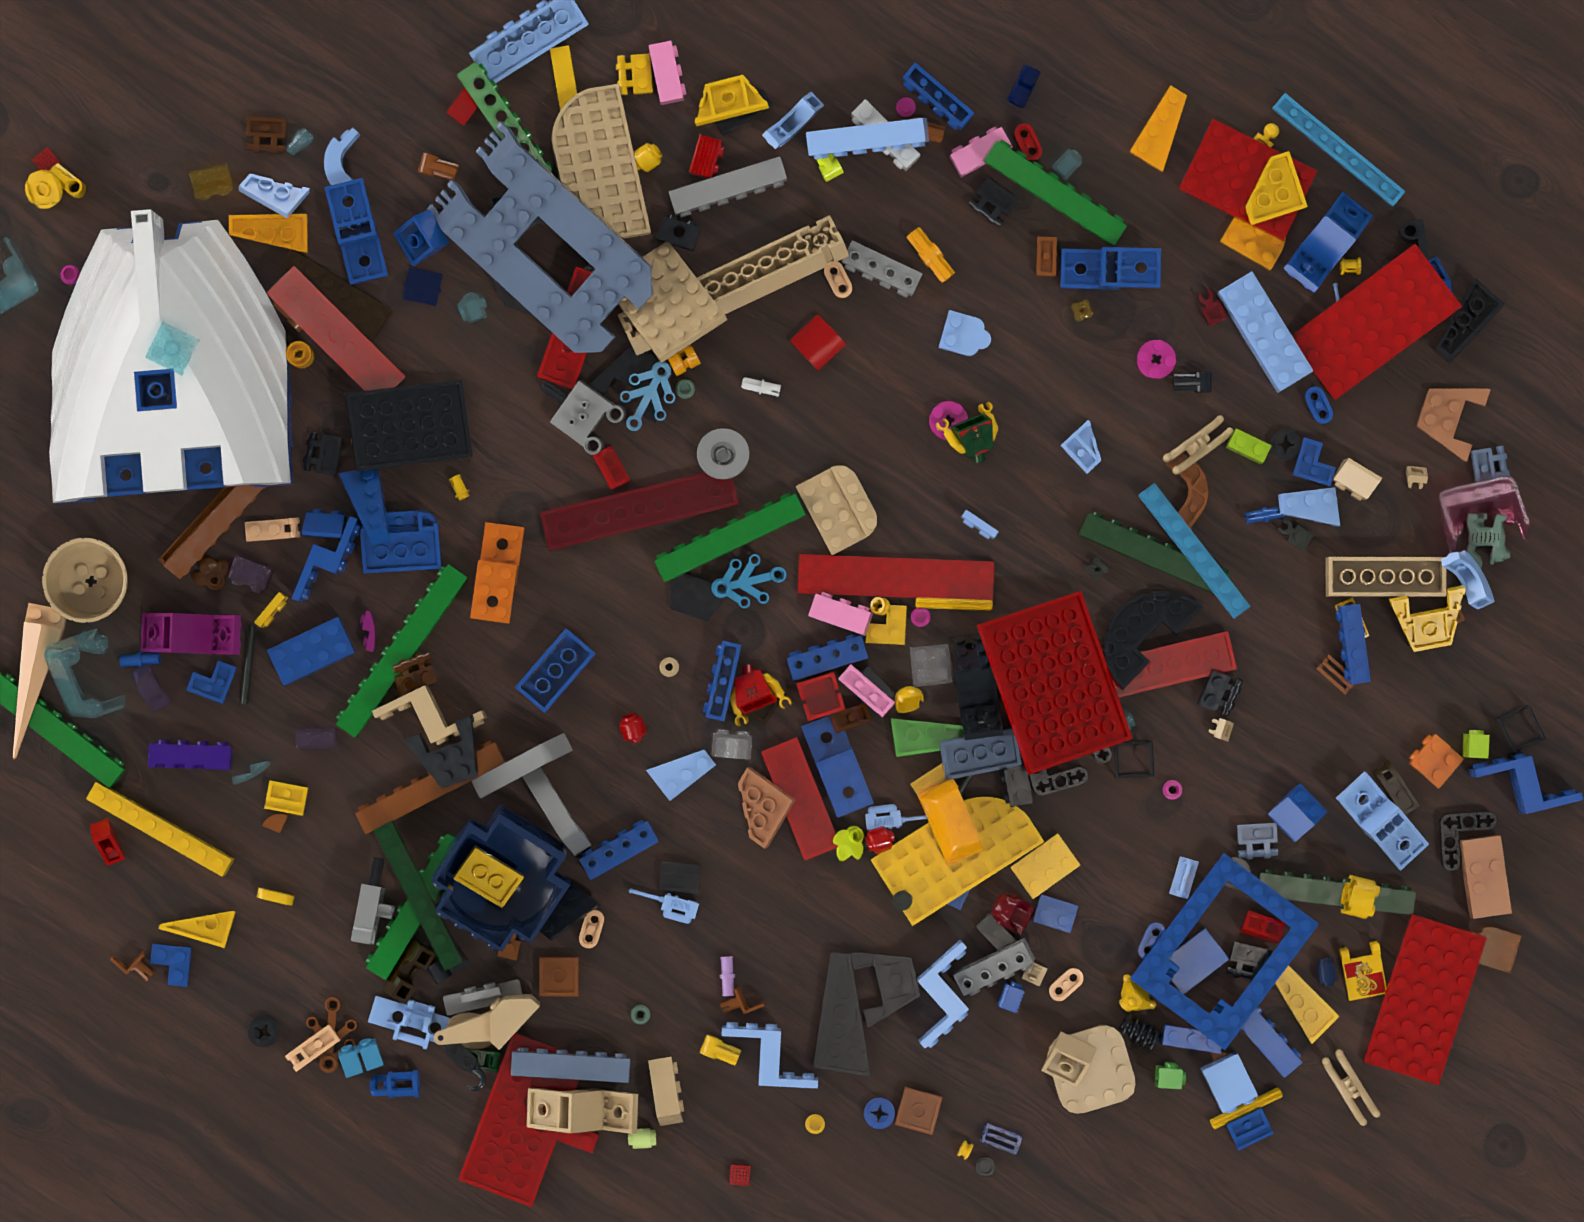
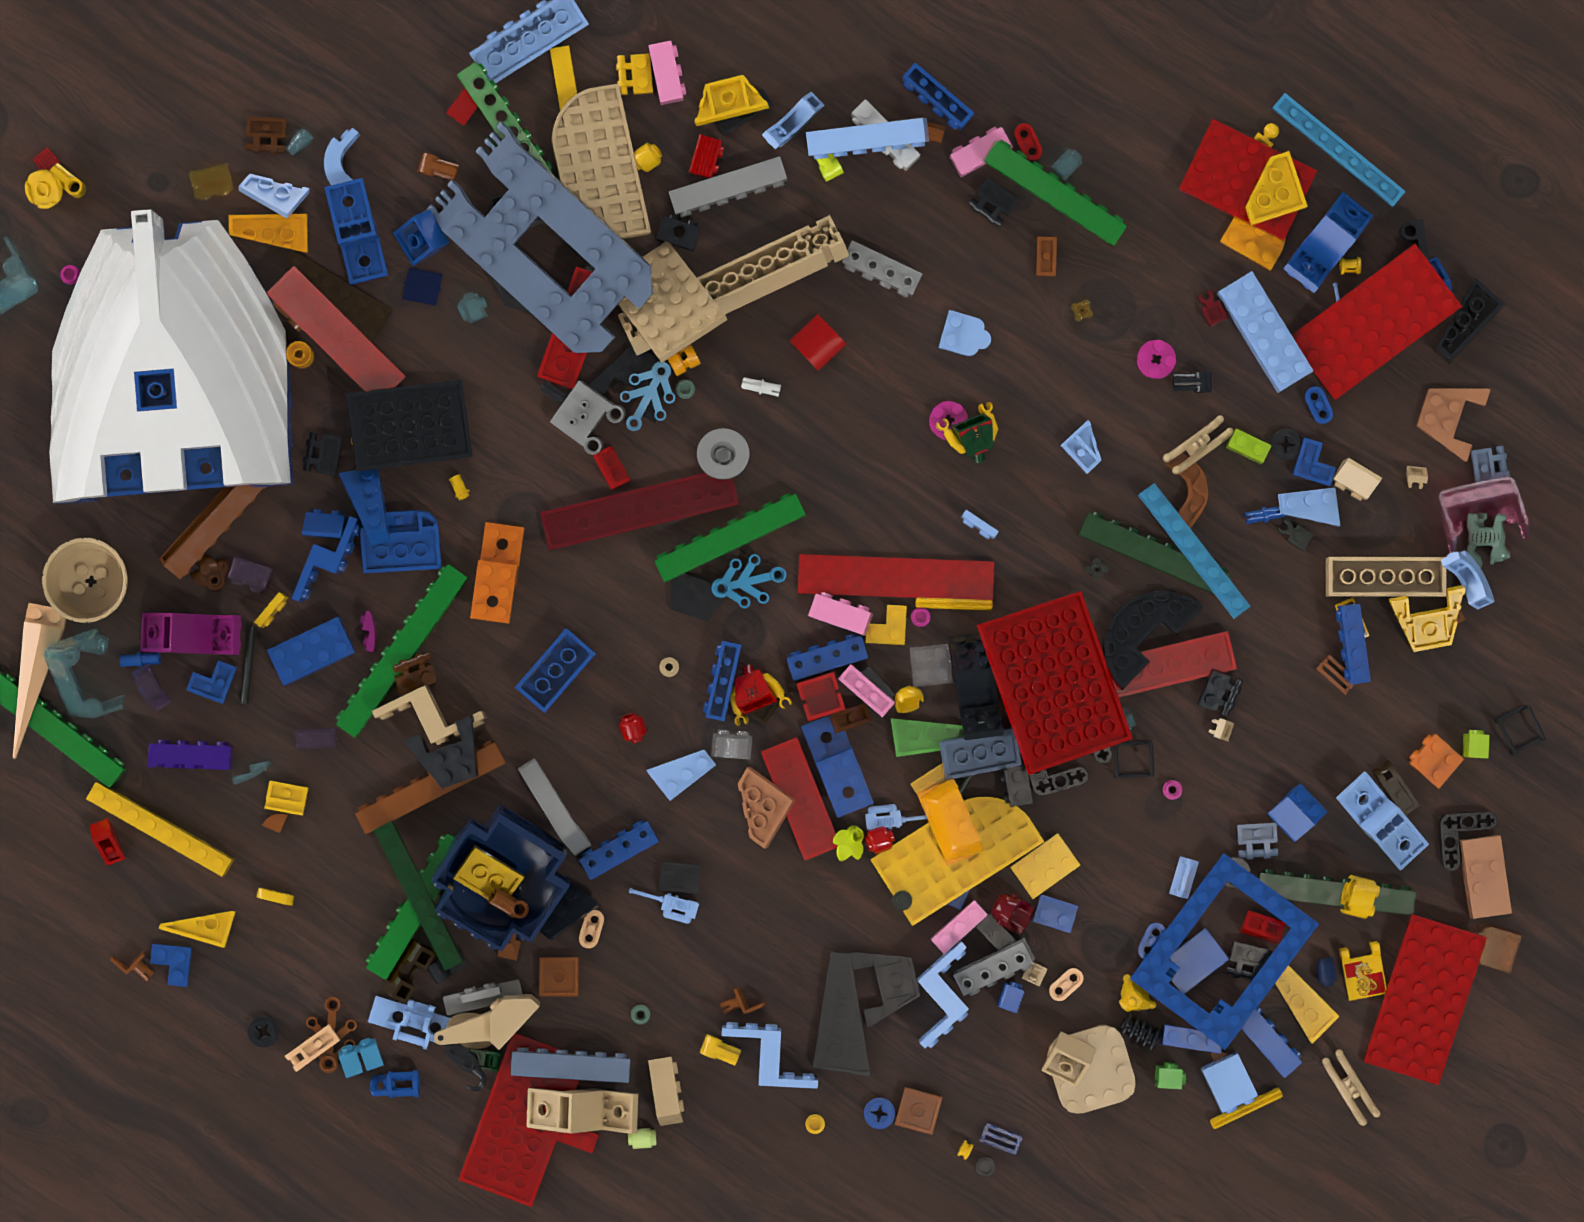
clear light blue plate [145,322,200,375] -> none
light nougat plate [245,518,301,542] -> none
light grey piece [351,857,395,945] -> none
light grey beam [471,733,573,798] -> none
lavender pin [720,956,735,996] -> none
tile [729,1164,750,1186] -> none
tan plate [796,466,877,555] -> none
light nougat plate [824,261,852,298] -> none
yellow bush [870,597,890,616] -> none
dark pink plate [896,97,916,117] -> none
light orange piece [906,227,955,283] -> none
clear blue pin [1007,65,1041,108] -> none
blue bracket [1060,247,1161,290] -> none
light orange wing [1130,85,1187,172] -> none
blue plate [1226,1108,1274,1151] -> none
blue bracket [1468,753,1583,814] -> none
none -> dark orange piece [488,888,529,918]
none -> bright pink brick [930,899,987,954]

